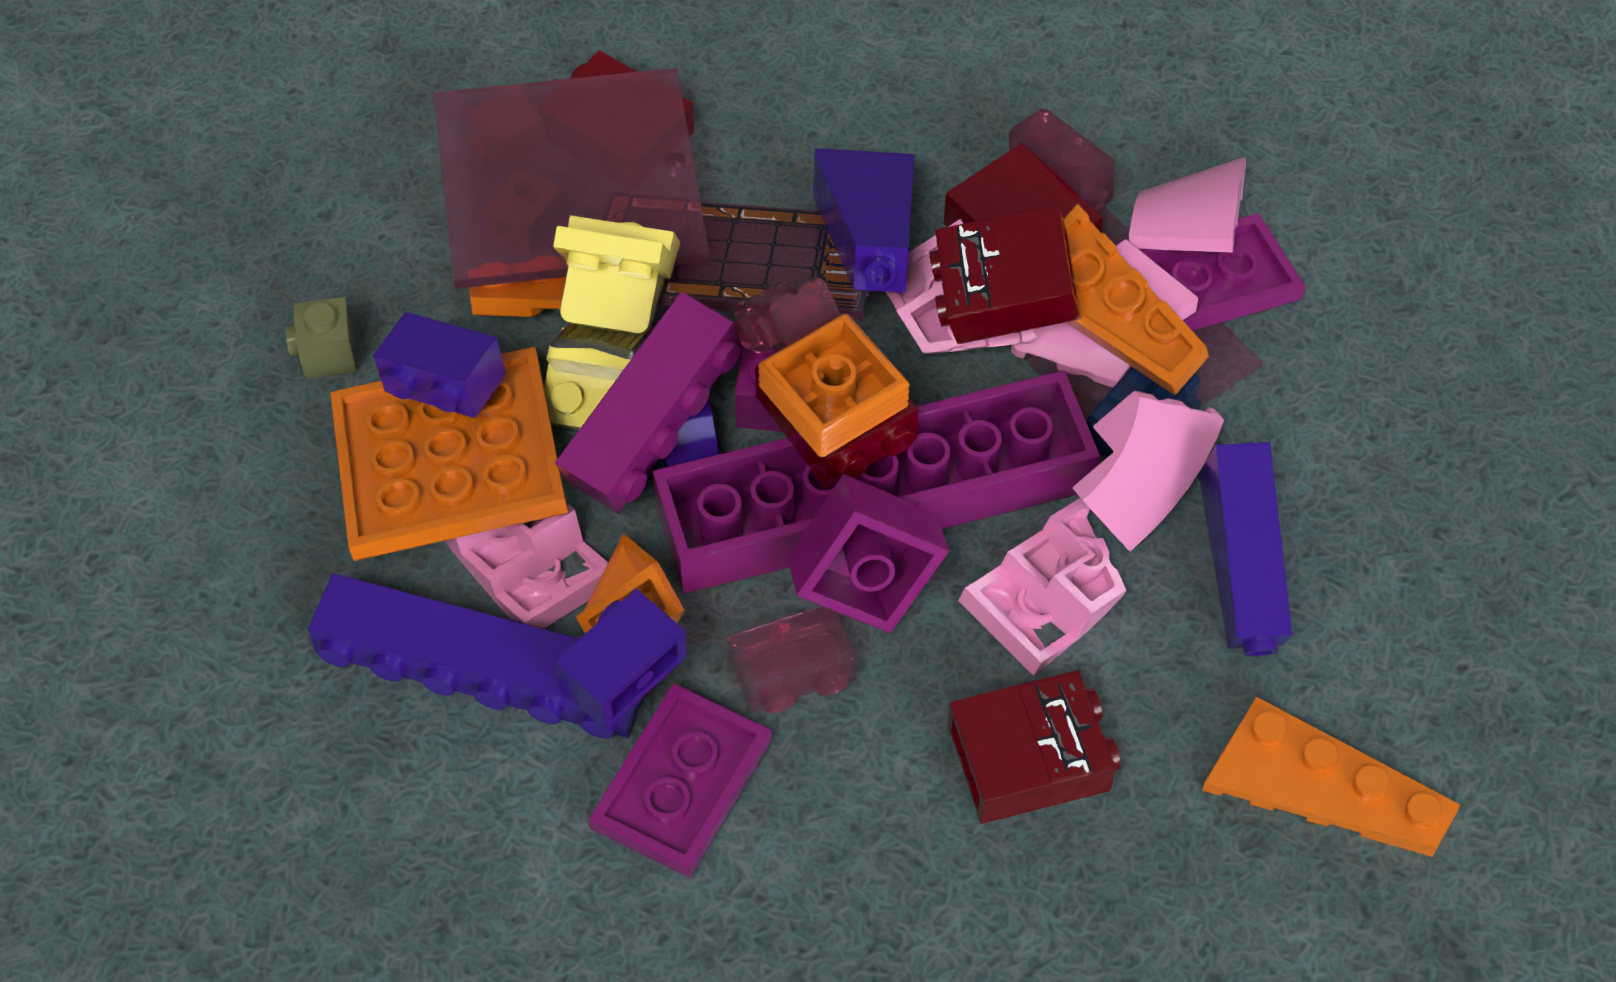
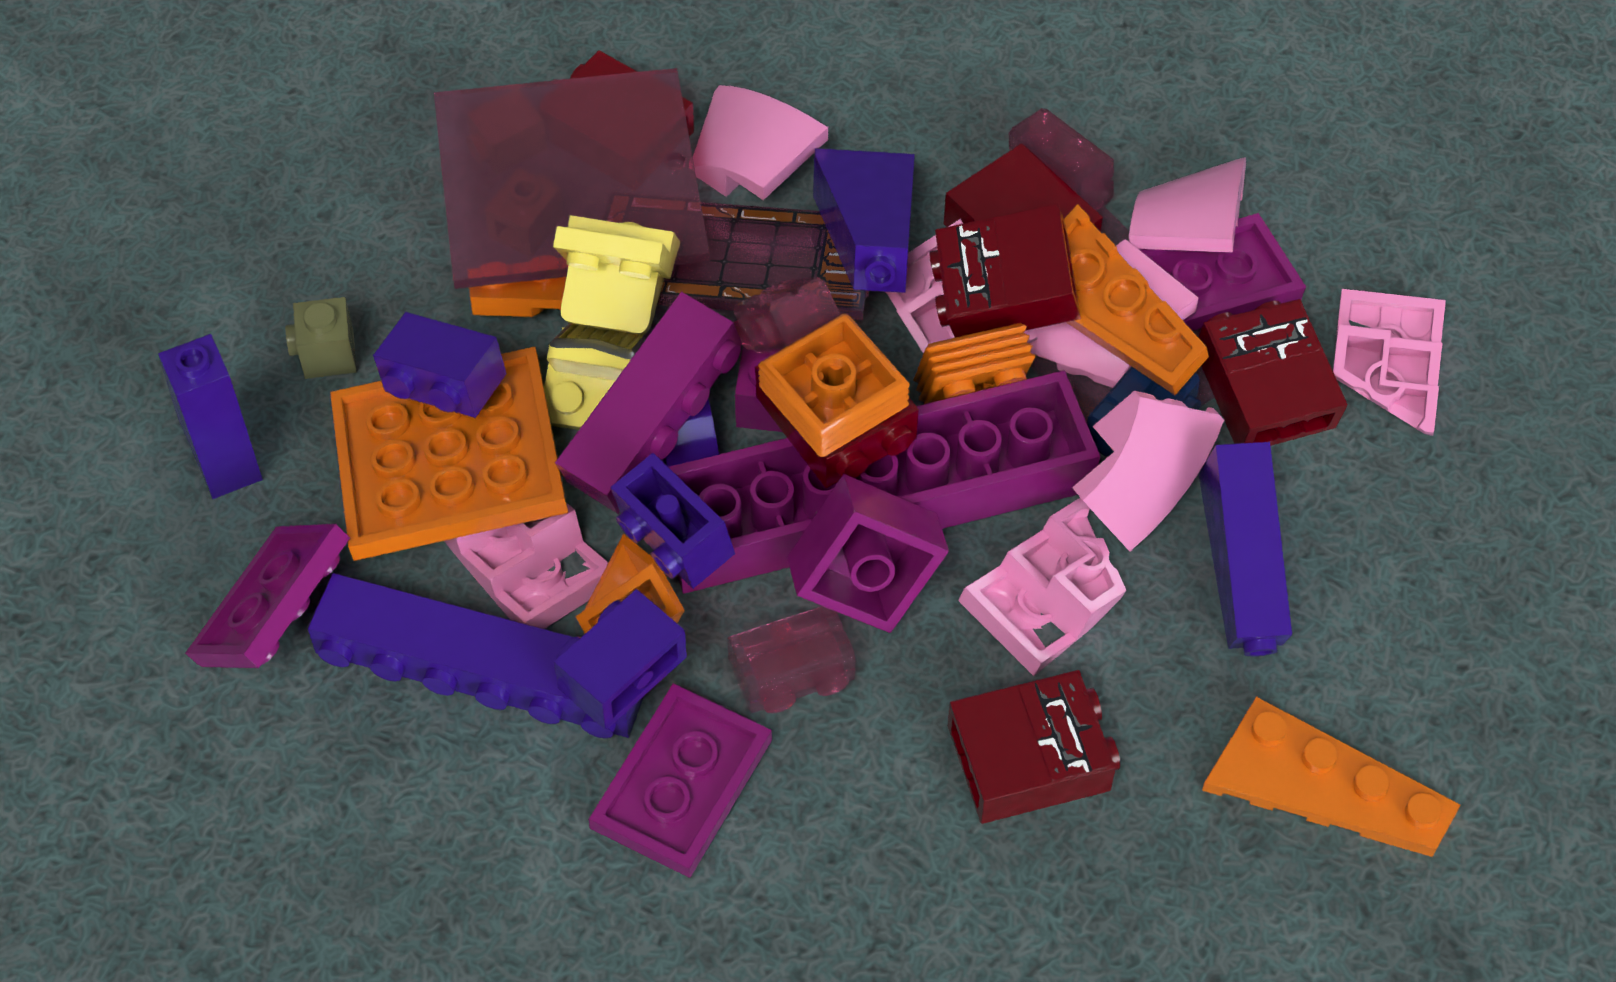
none -> dark purple slope [158,334,263,499]
none -> magenta plate [185,524,350,668]
none -> dark purple brick [610,453,735,589]
none -> bright pink slope [689,85,828,200]
none -> orange brick [913,323,1036,405]
none -> dark red brick [1198,299,1348,446]
none -> bright pink slope [1333,289,1446,436]

